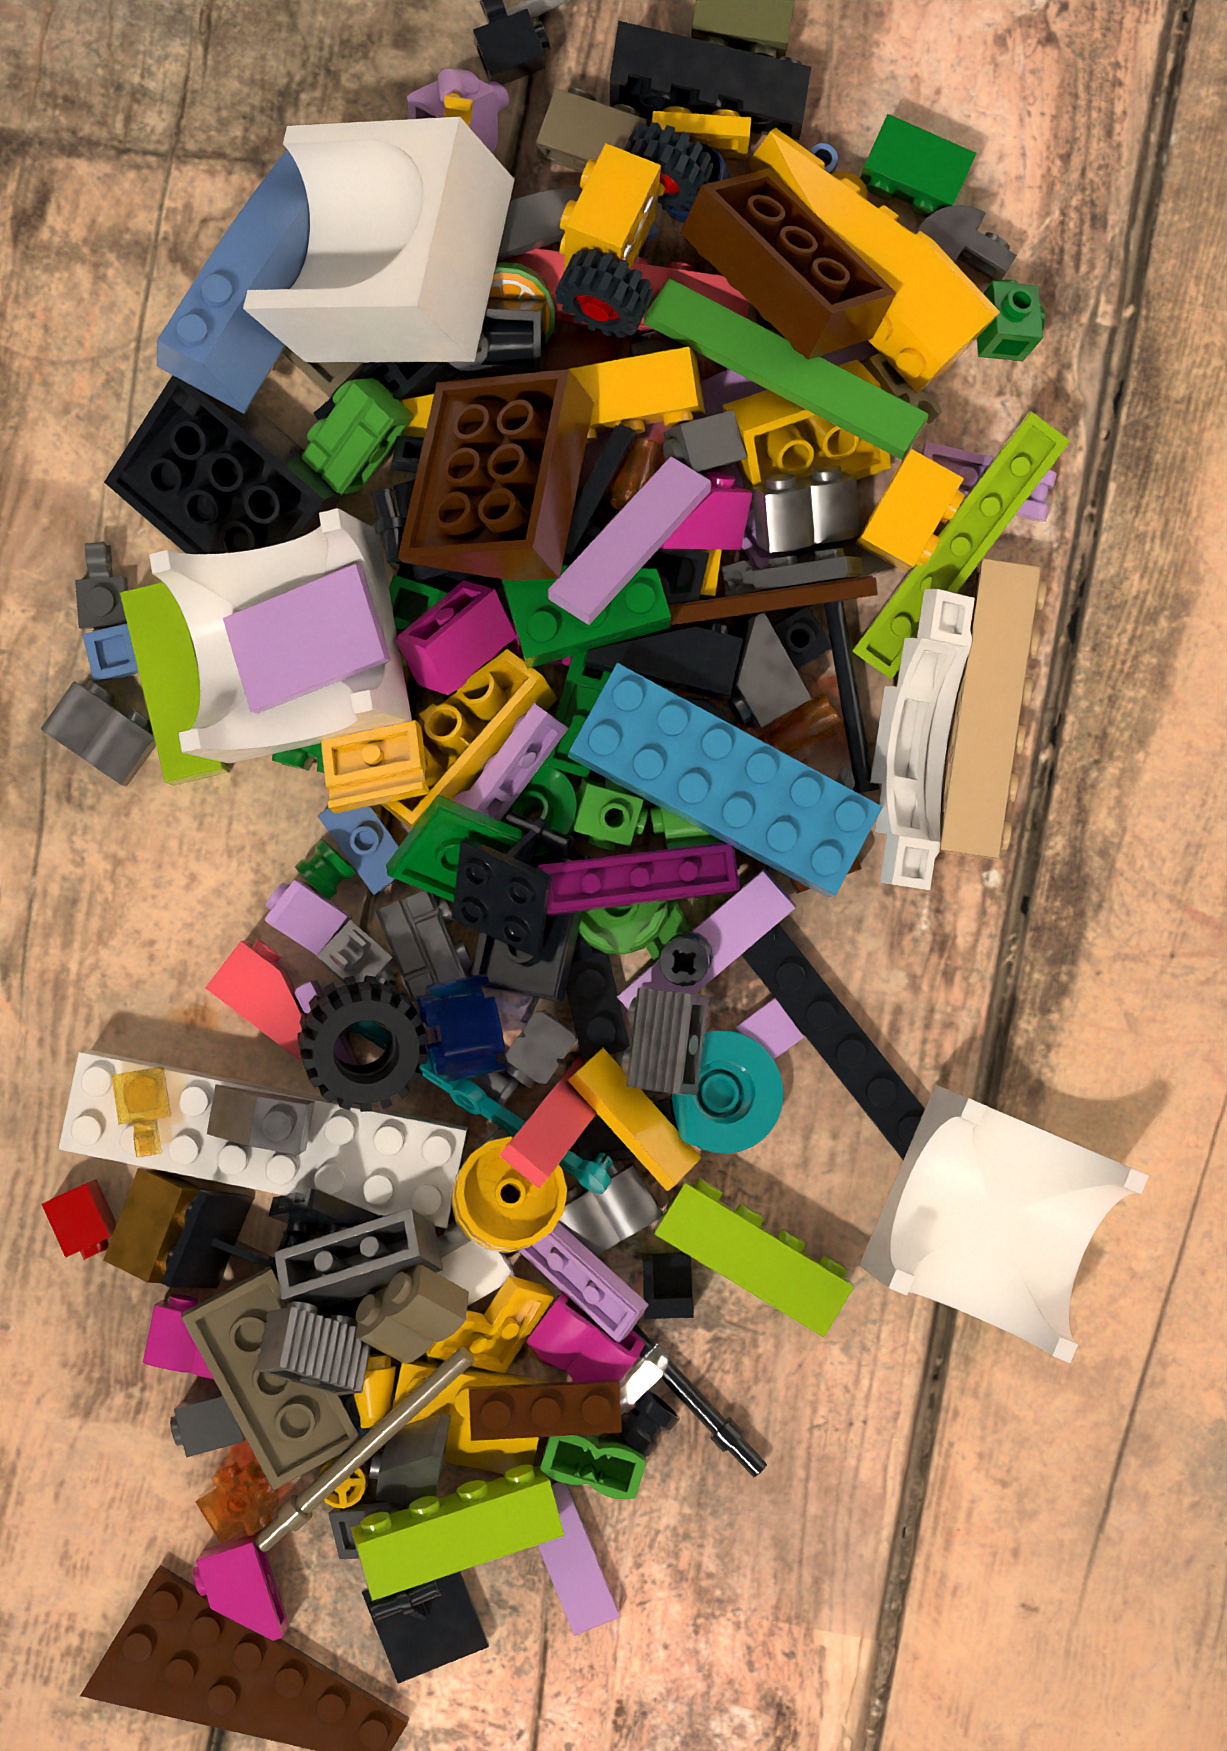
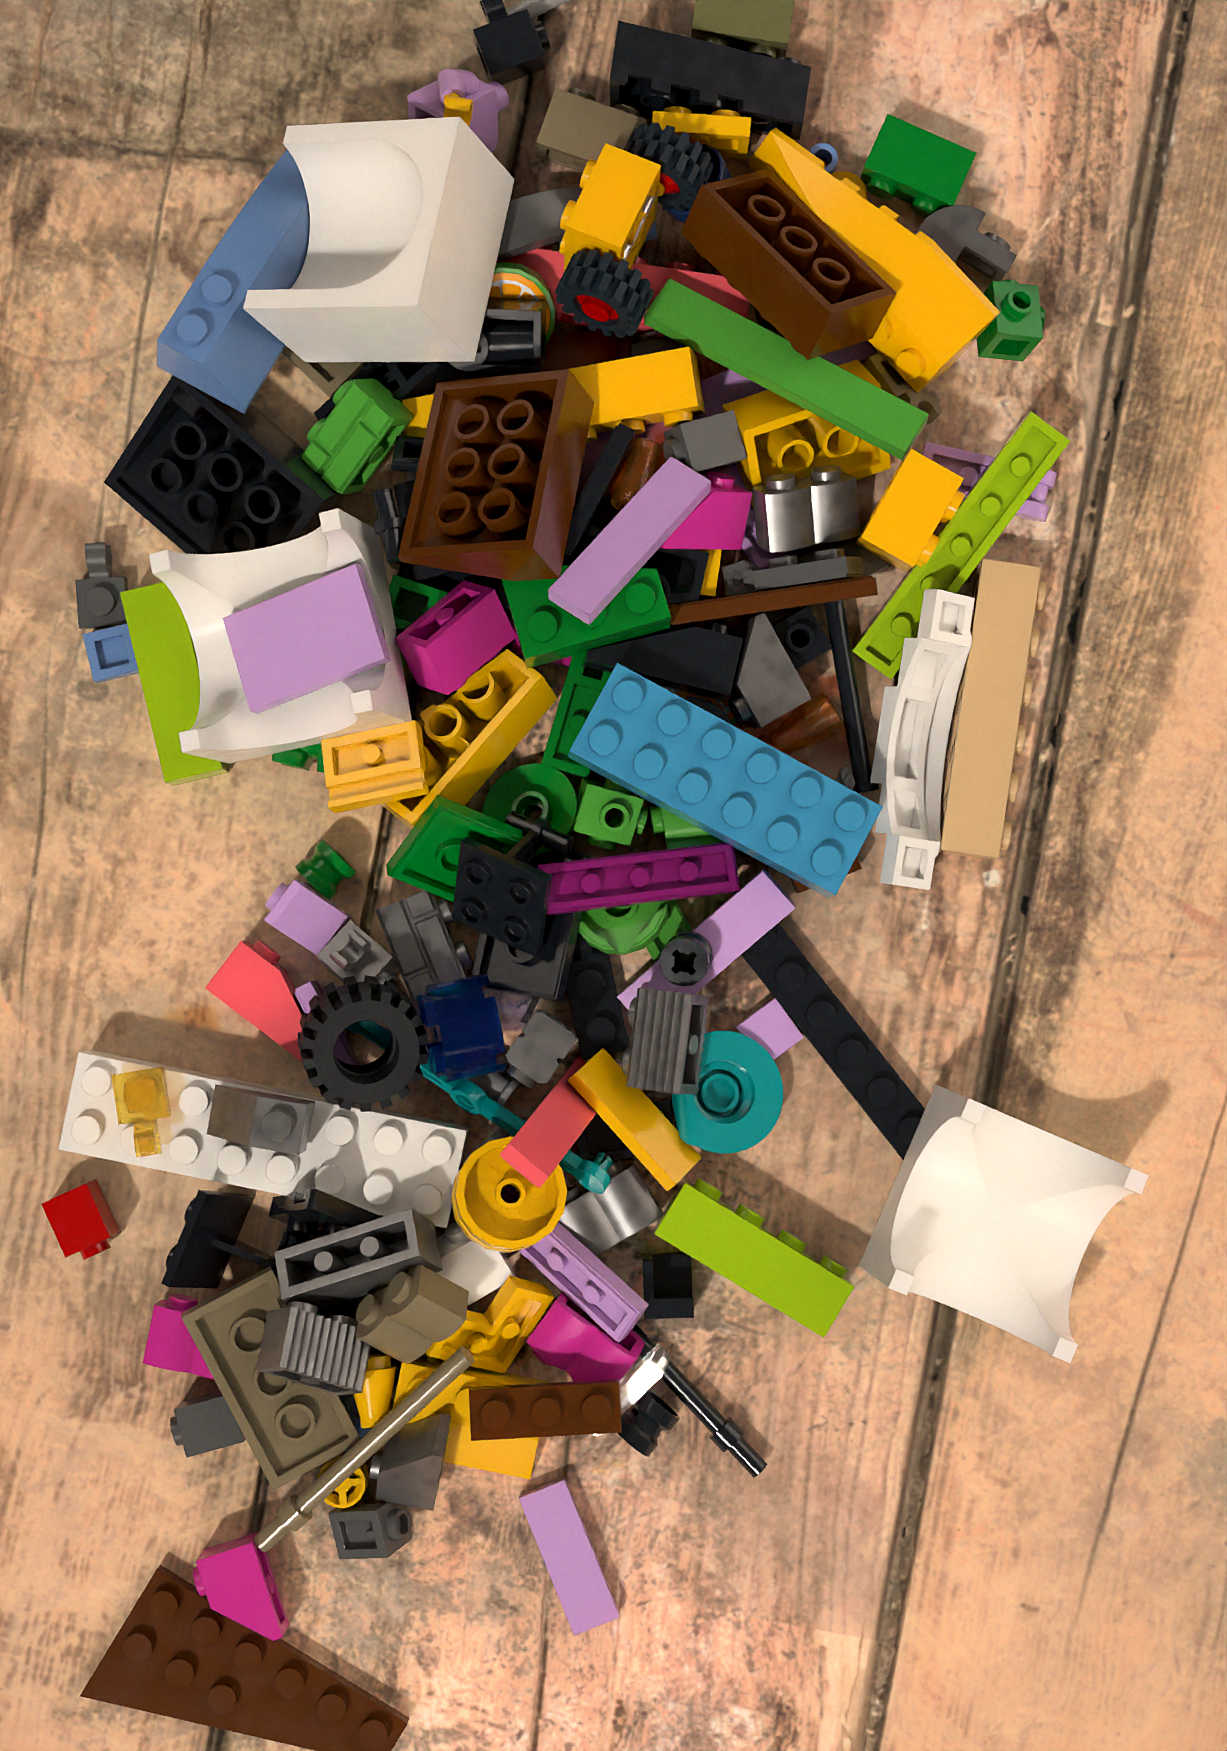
flat silver brick [41,680,156,786] -> none
pearl gold brick [103,1168,205,1283] -> none
clear orange brick [195,1460,279,1544] -> none
medium blue plate [318,806,399,895] -> none
lime brick [350,1464,565,1601] -> none
black plate [362,1571,490,1684] -> none
lavender plate [452,703,569,821] -> none
bright green brick [540,1434,646,1500] -> none

